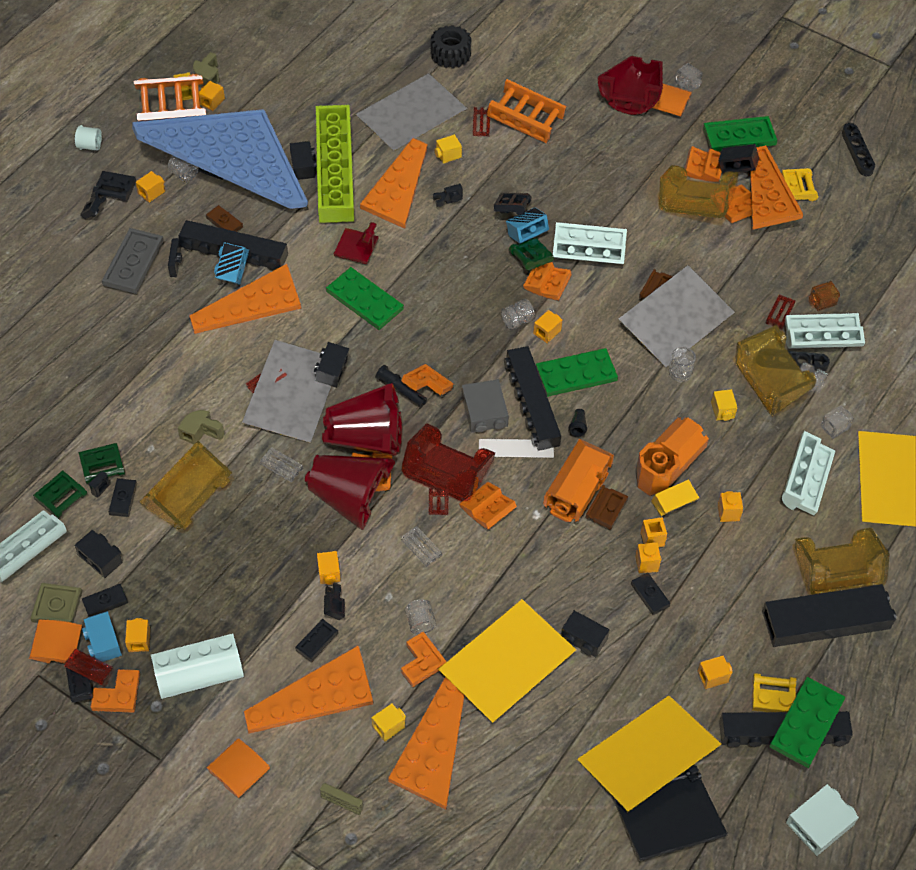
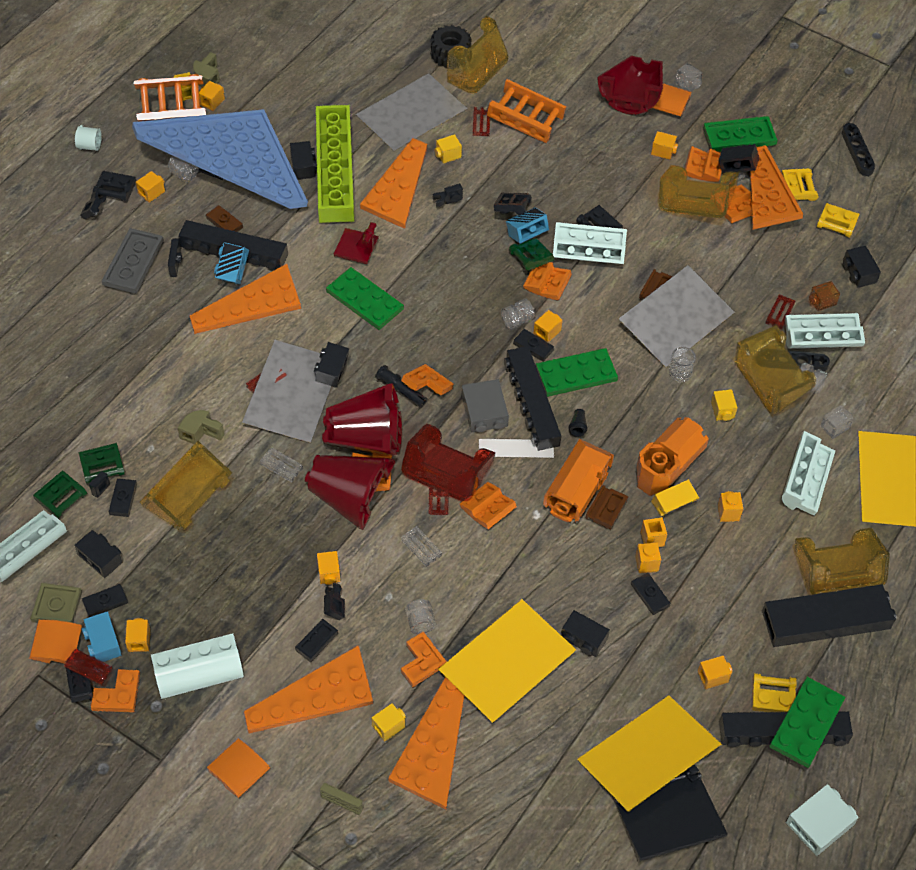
none -> clear yellow windscreen [447,16,508,94]
none -> black plate [513,329,554,362]
none -> black plate [576,205,623,229]
none -> light orange brick [651,131,678,160]
none -> yellow plate [817,203,860,238]
none -> black brick [843,245,881,288]

